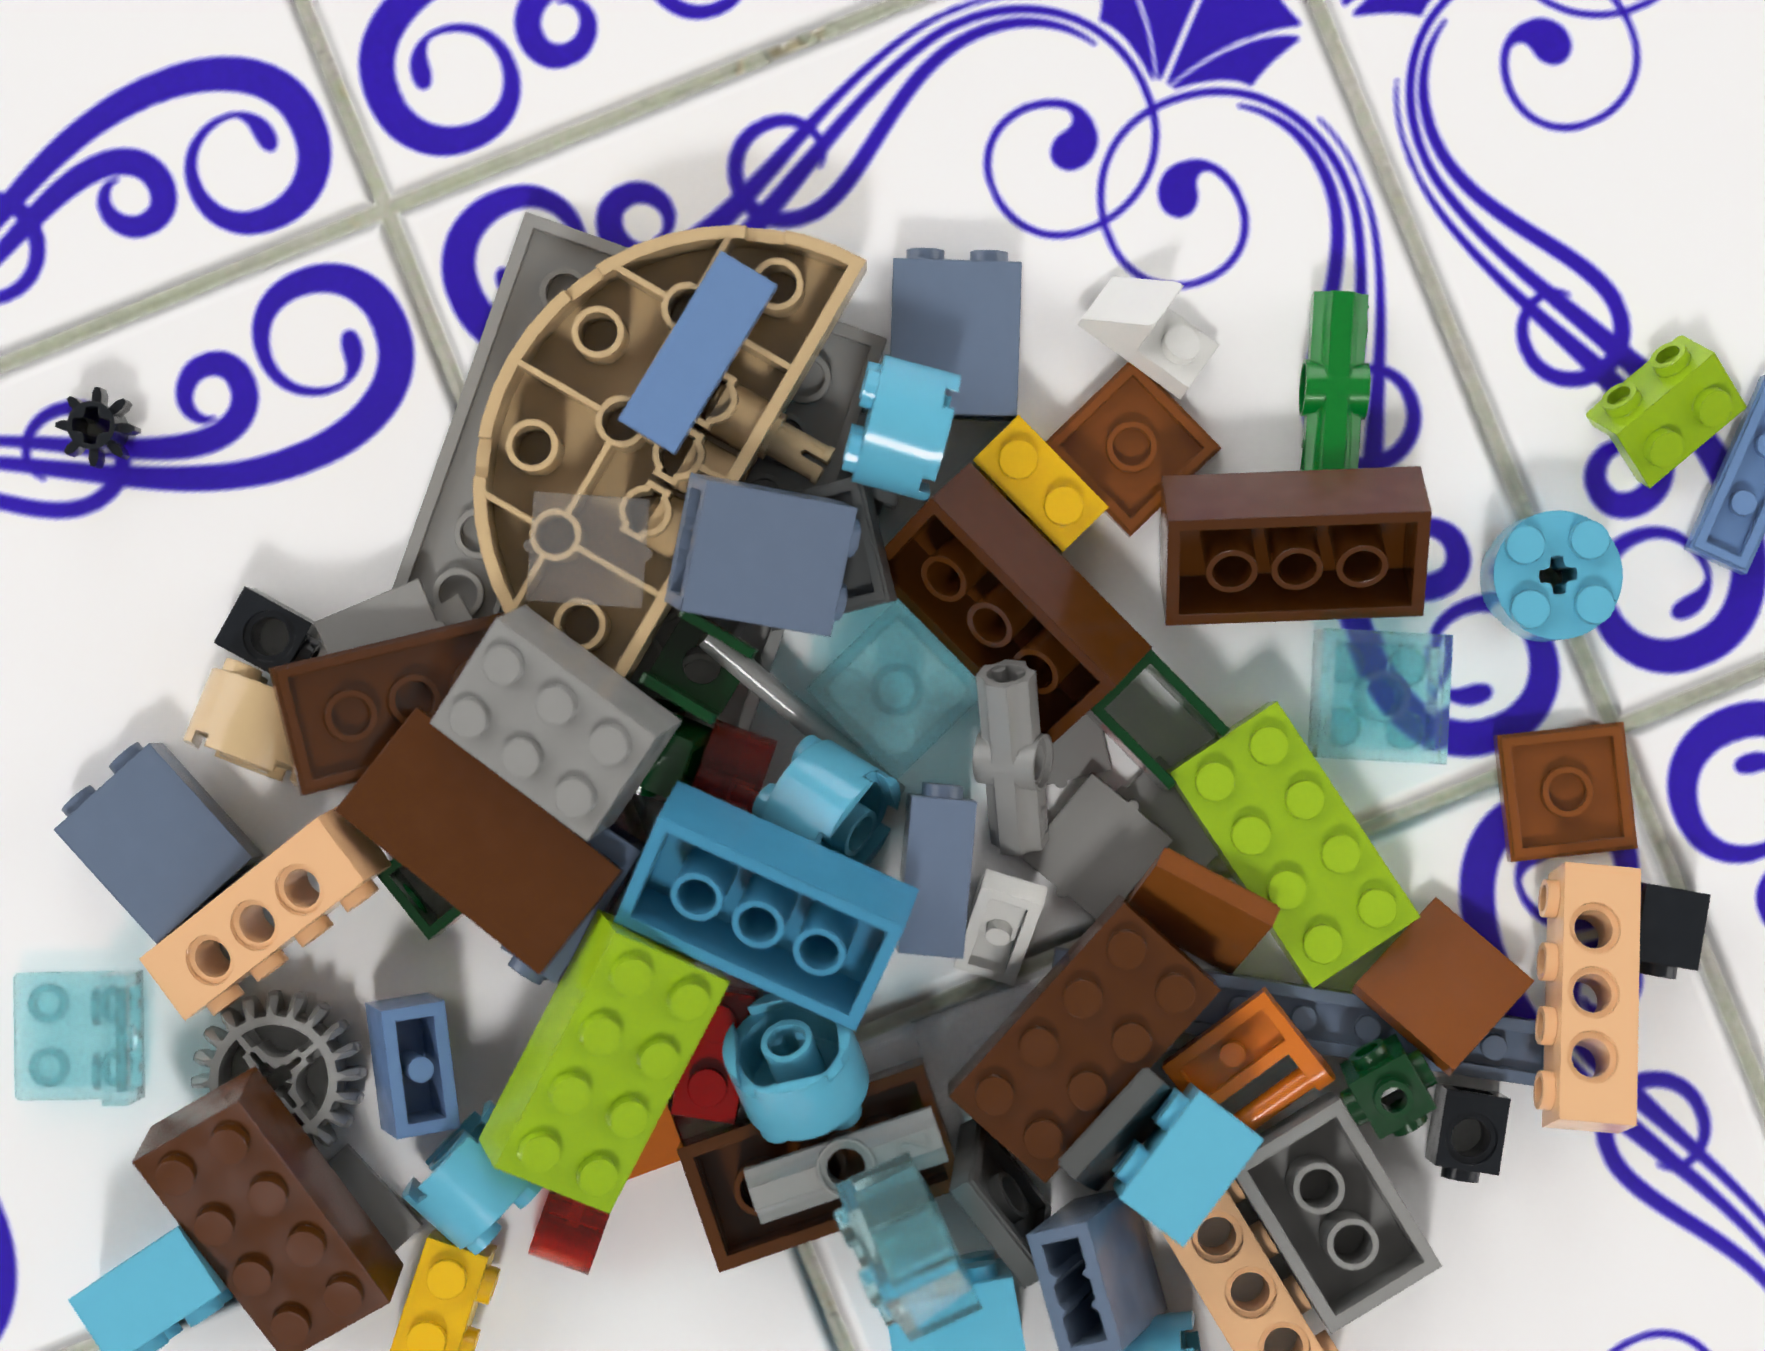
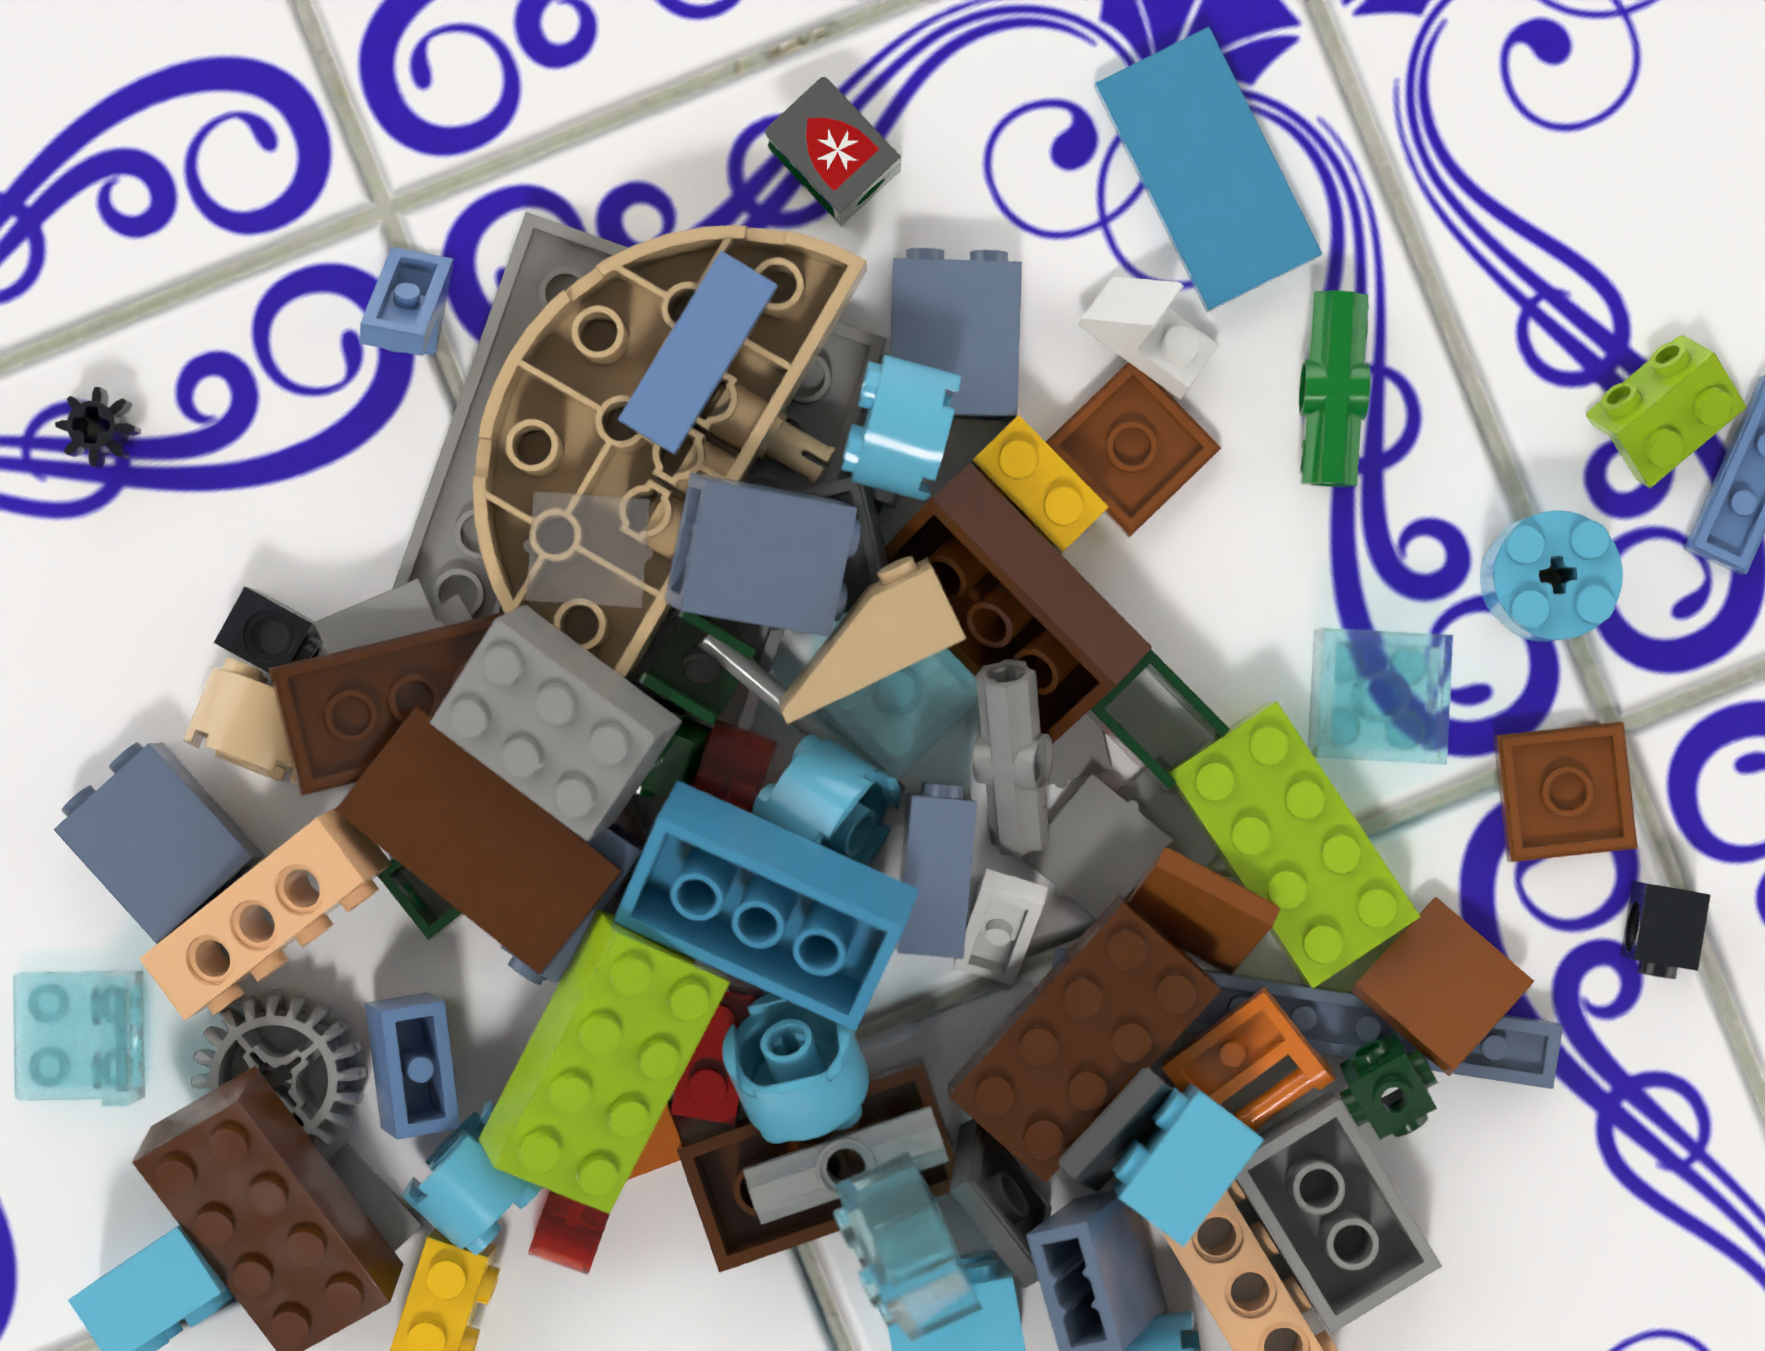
reddish brown brick [1159,466,1432,626] -> none
black brick [1425,1082,1511,1183] -> none
light nougat brick [1533,862,1641,1134] -> none
none -> medium blue slope [360,247,453,356]
none -> piece [765,77,901,226]
none -> tan slope [779,556,966,724]
none -> dark azure tile [1094,27,1323,313]

